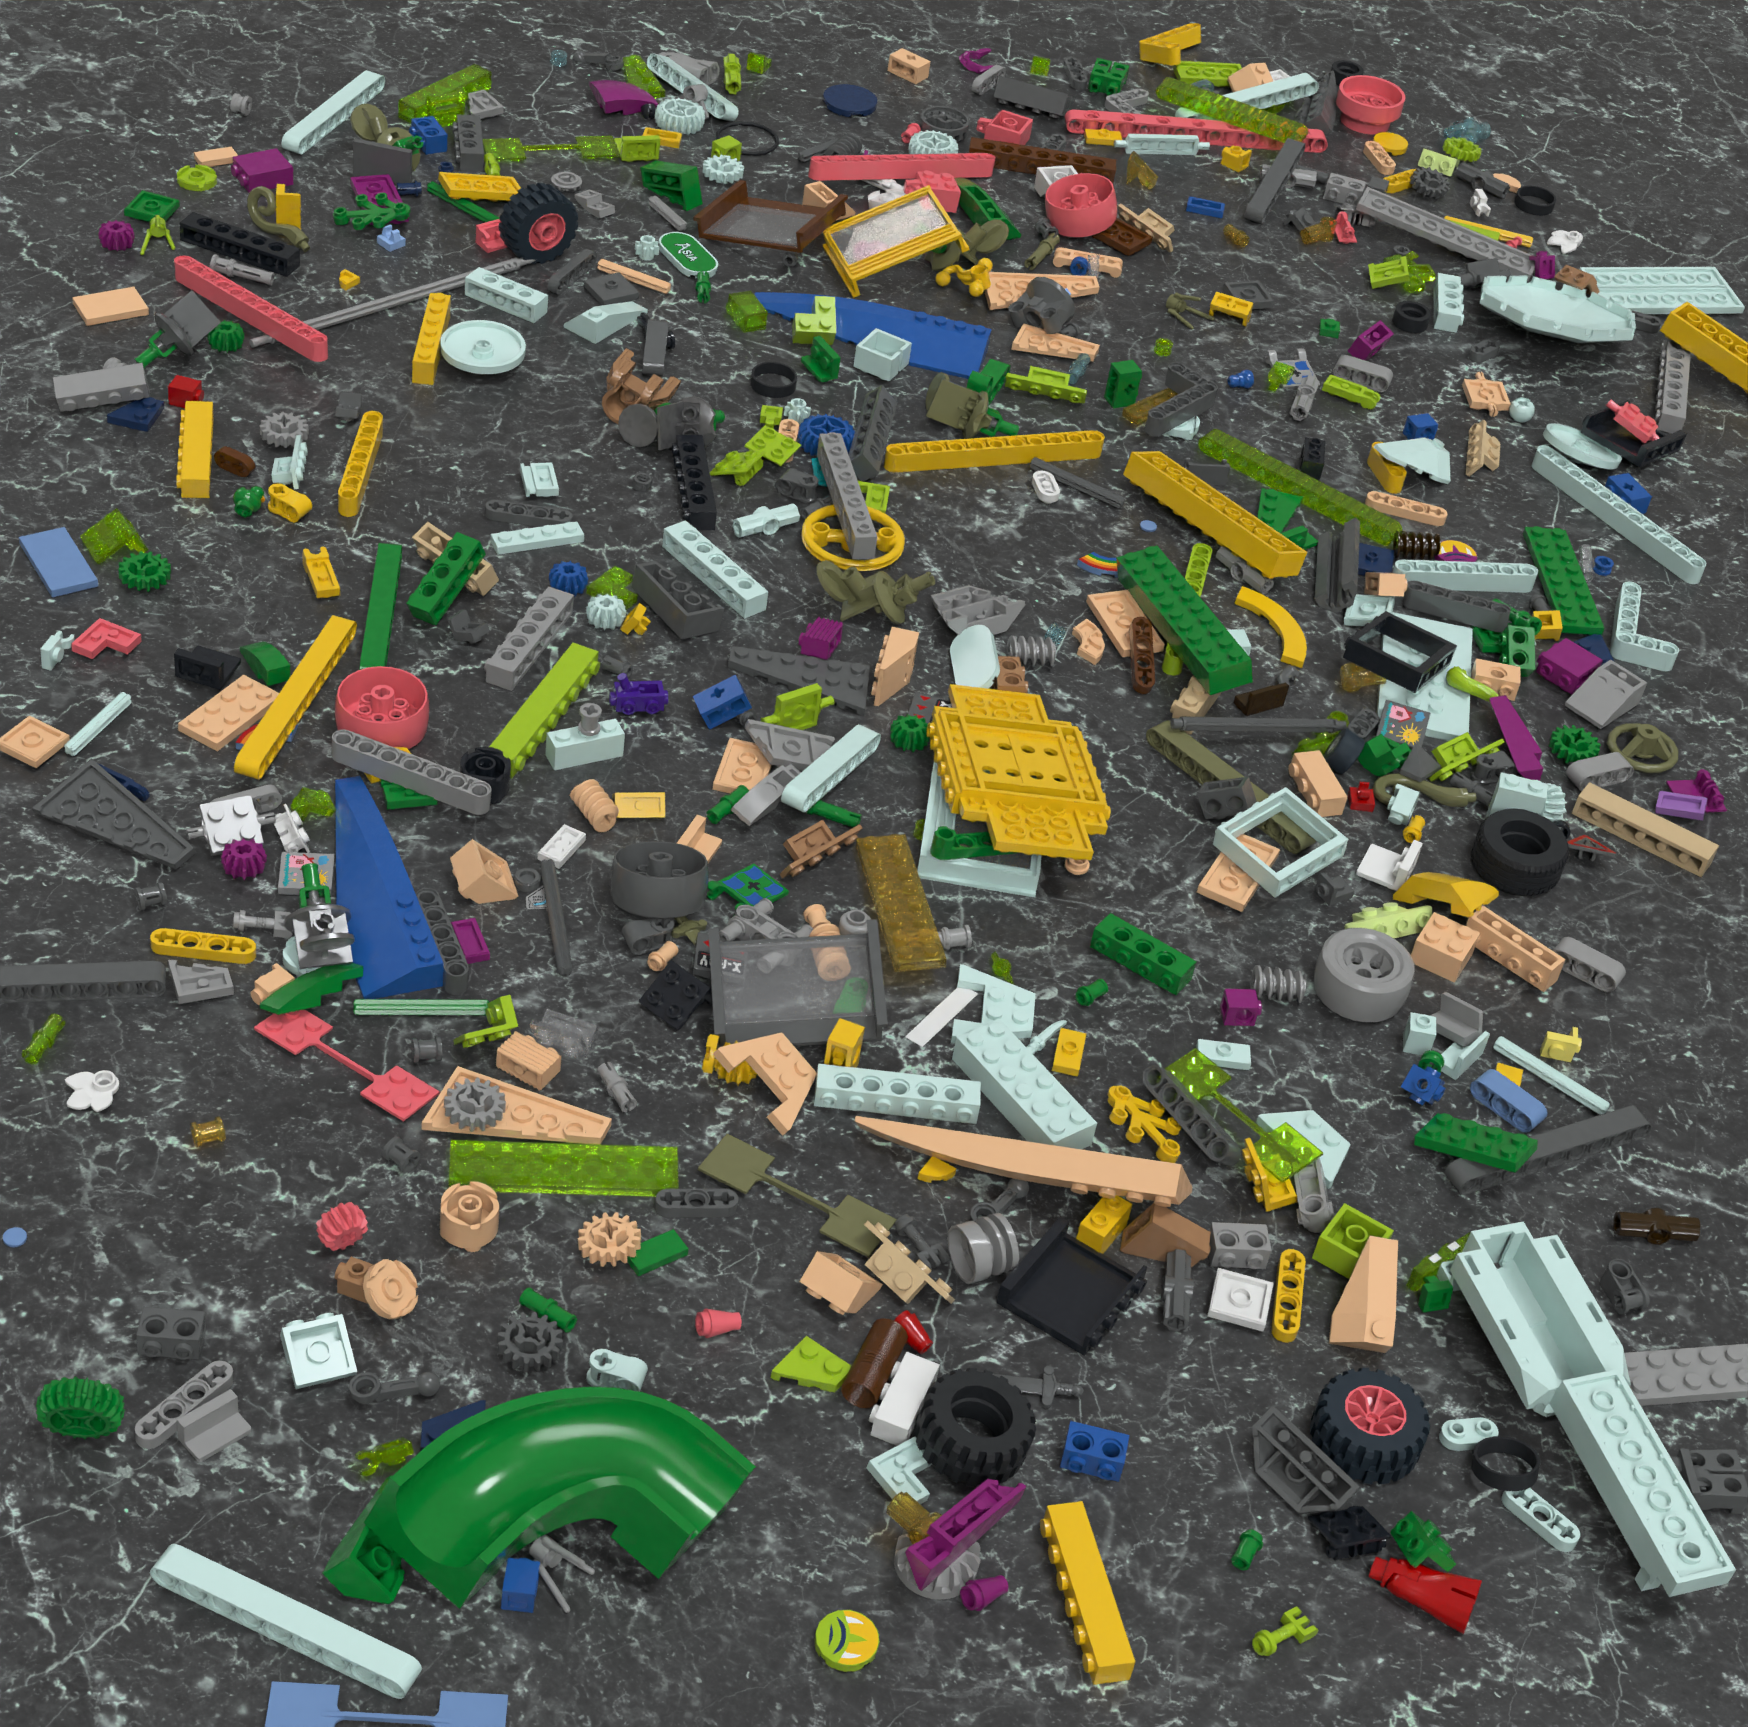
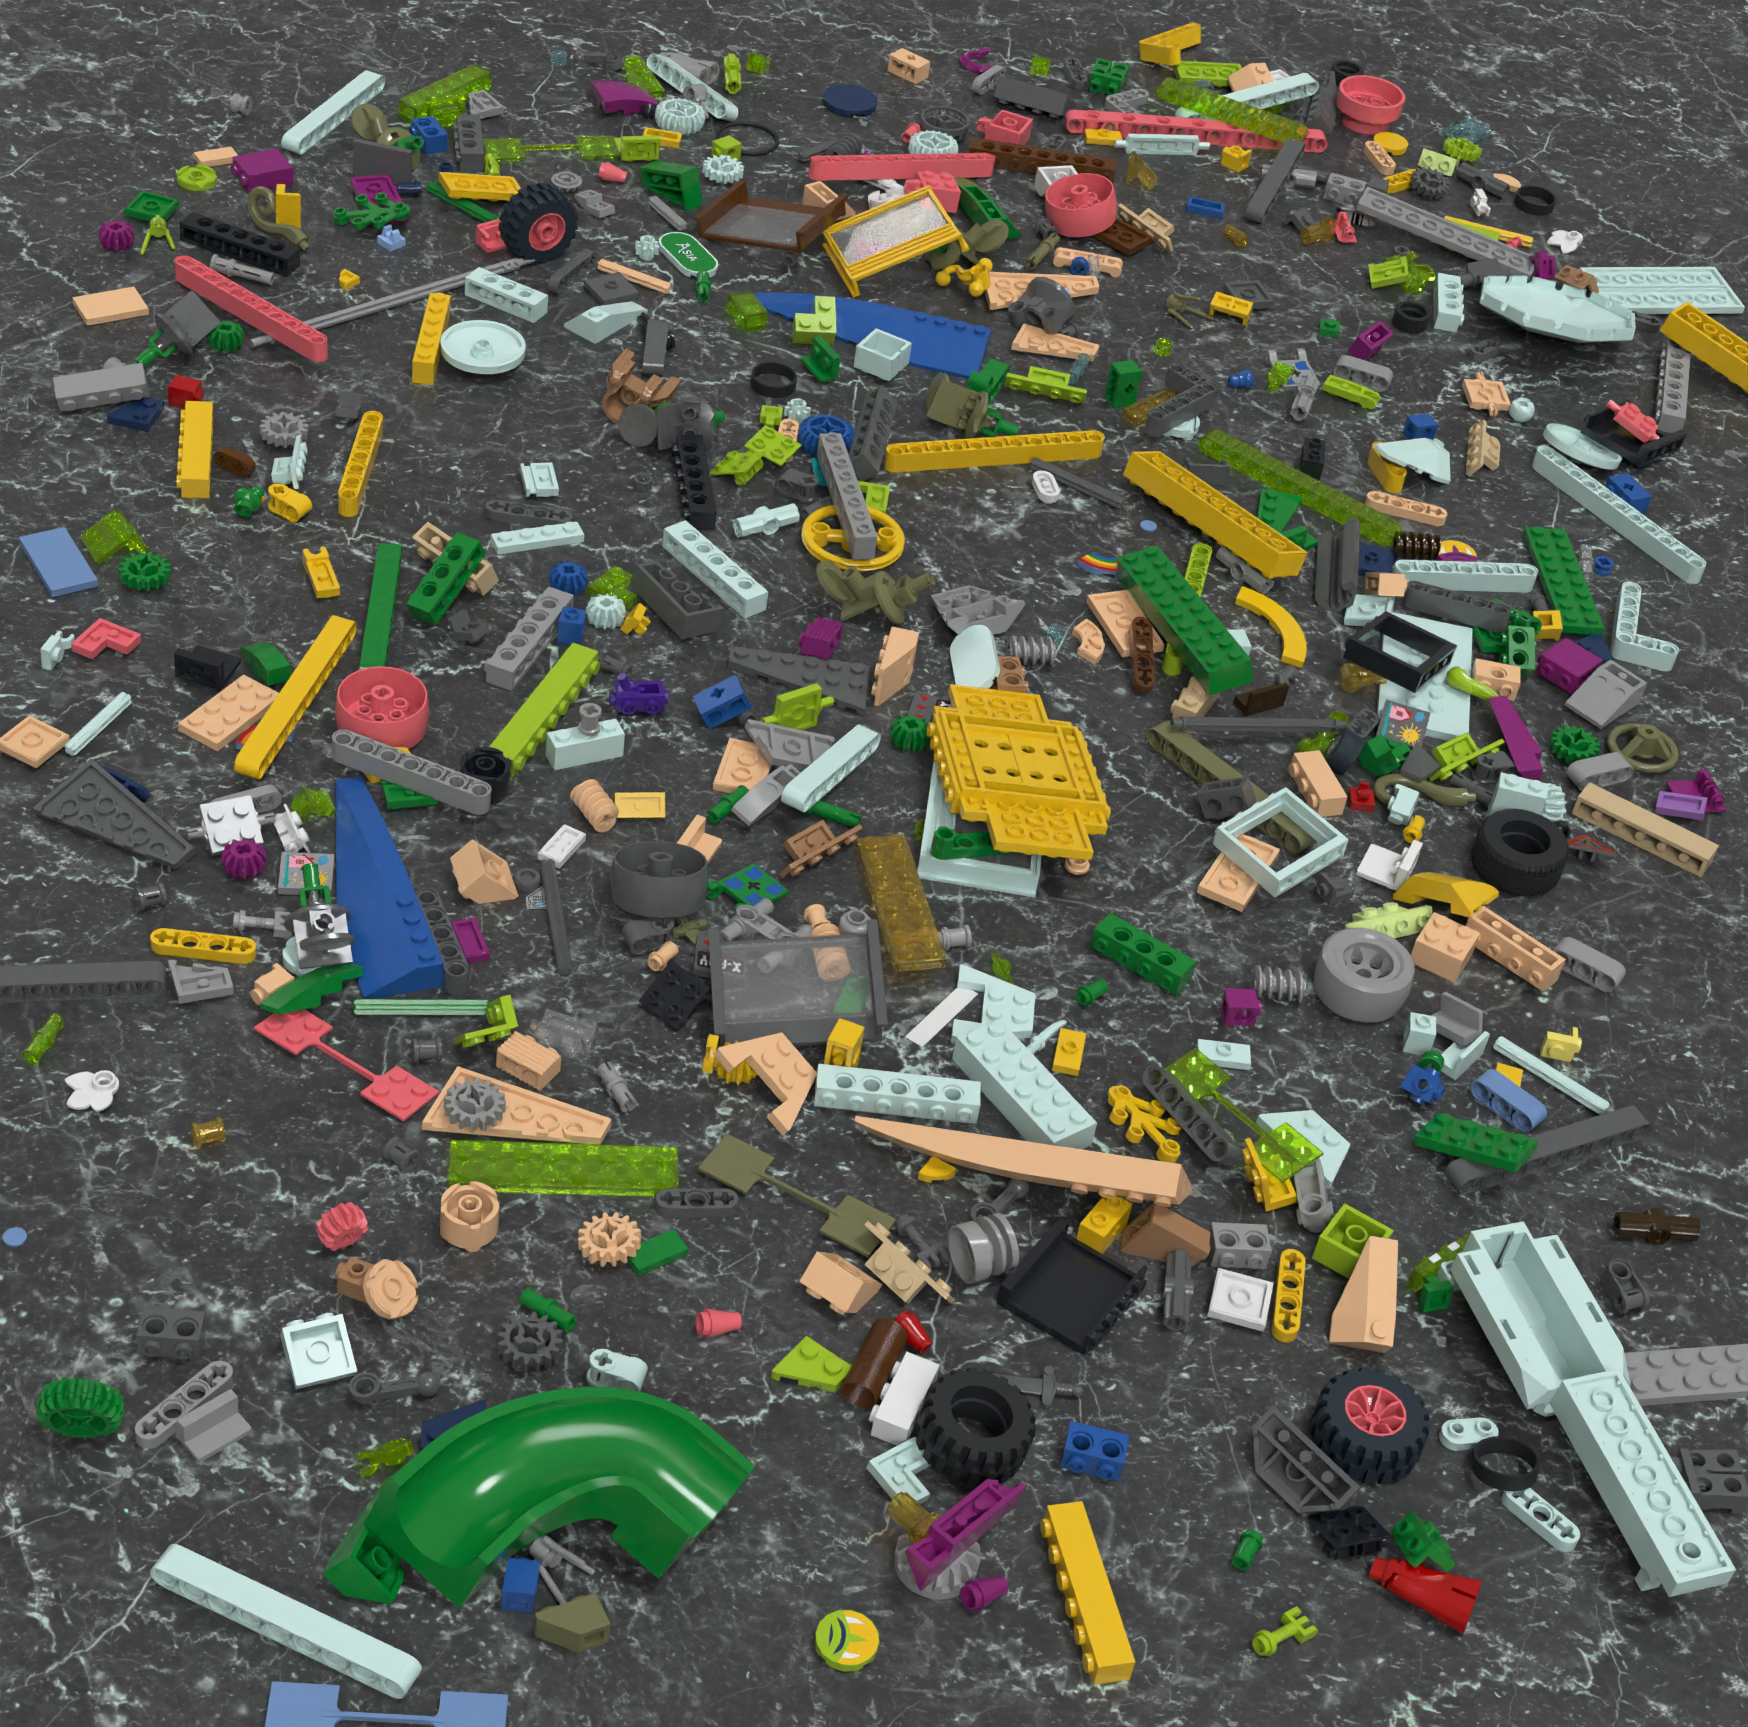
none -> olive slope [533,1593,611,1653]
none -> blue brick [557,607,586,645]
none -> coral cone [598,162,627,183]

